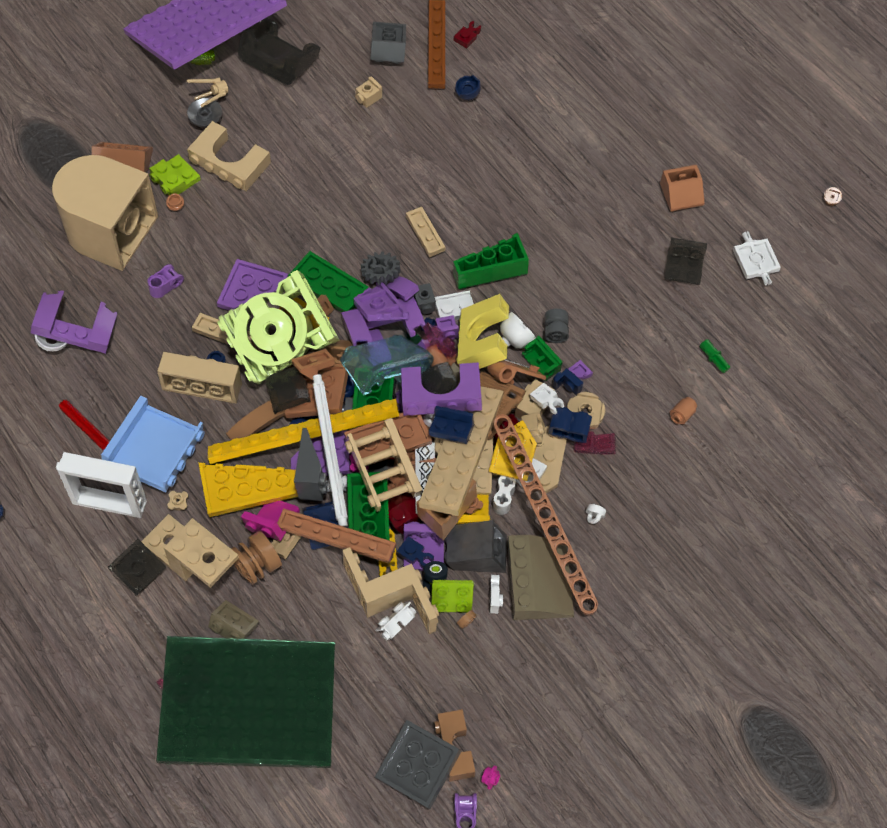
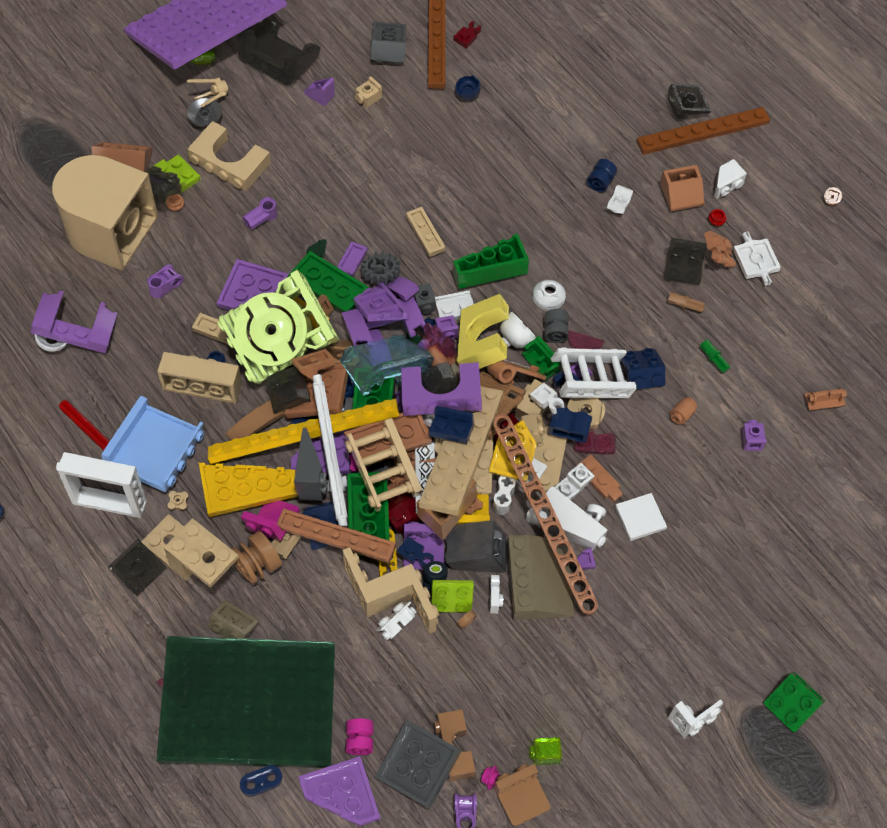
none -> clear smoke slope [146,166,182,198]
none -> dark blue plate [240,765,283,797]
none -> medium lavender piece [242,197,278,230]
none -> medium lavender plate [299,756,380,827]
none -> medium lavender slope [304,77,335,106]
none -> clear green tile [306,239,327,258]
none -> medium lavender tile [337,241,368,277]
none -> dark pink wheel [346,718,374,755]
none -> medium nougat bracket [494,764,550,826]
none -> white slope [526,486,607,551]
none -> clear neon green brick [530,737,562,765]
none -> white piece [532,280,566,311]
none -> white fence [551,347,637,398]
none -> white slope [555,463,595,500]
none -> clear pink tile [568,330,604,349]
none -> medium lavender tile [575,548,596,571]
none -> nougat hinge [576,454,623,502]
none -> dark blue wheel [586,159,617,192]
none -> white bracket [607,185,633,214]
none -> white tile [615,493,667,541]
none -> dark blue bracket [621,348,666,390]
none -> dark orange plate [636,107,770,155]
none -> medium nougat axle [667,292,705,312]
none -> clear smoke slope [668,84,711,119]
none -> white bracket [668,699,724,738]
none -> nougat plate [704,231,736,267]
none -> red plate [708,209,726,226]
none -> white slope [714,159,747,199]
none -> medium lavender brick [741,420,767,451]
none -> green bracket [764,671,826,732]
none -> nougat hinge [804,388,847,411]

